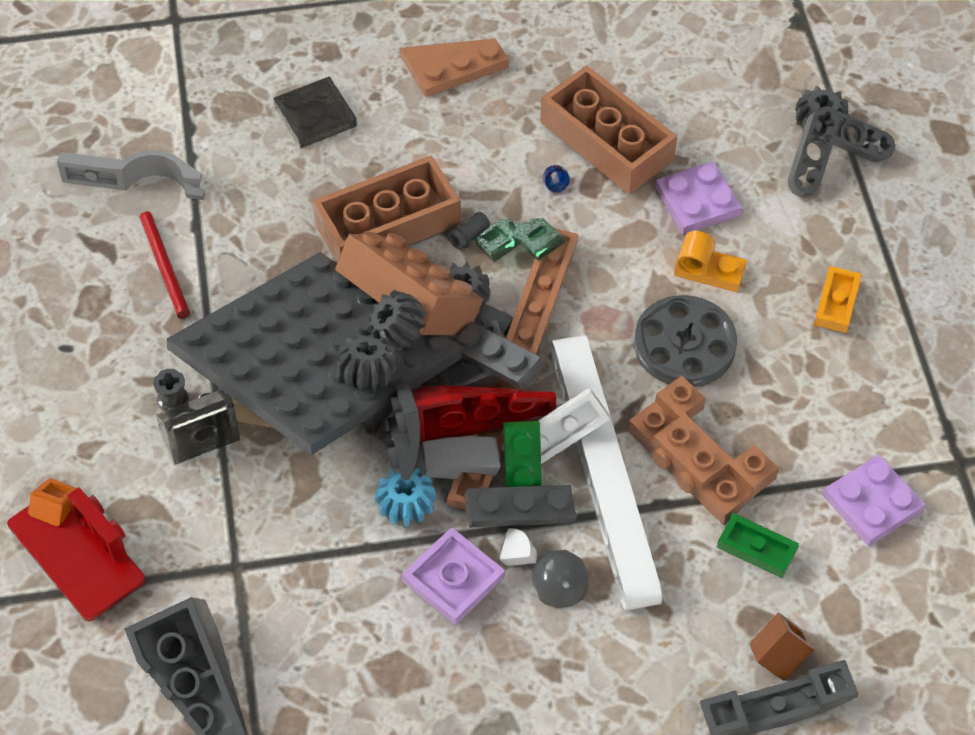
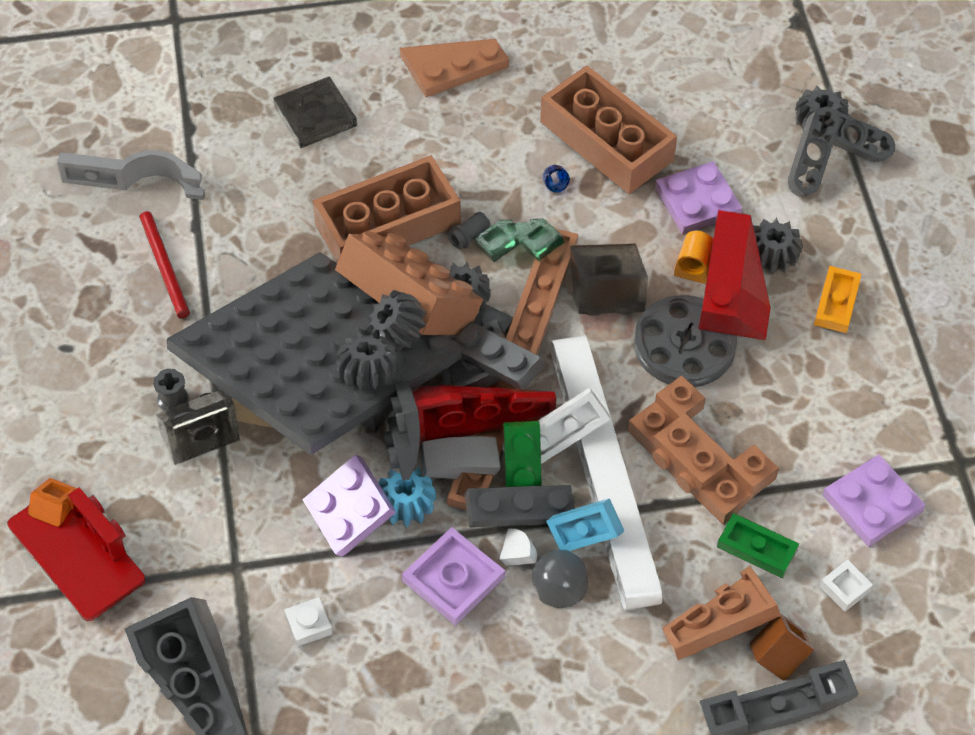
none -> white plate [284,597,332,647]
none -> plate [303,455,396,557]
none -> medium azure plate [546,498,625,551]
none -> clear smoke slope [570,243,648,316]
none -> nougat wing [662,566,781,660]
none -> red wedge [698,210,771,341]
none -> dark grey gear [753,217,803,274]
none -> white plate [819,559,873,612]

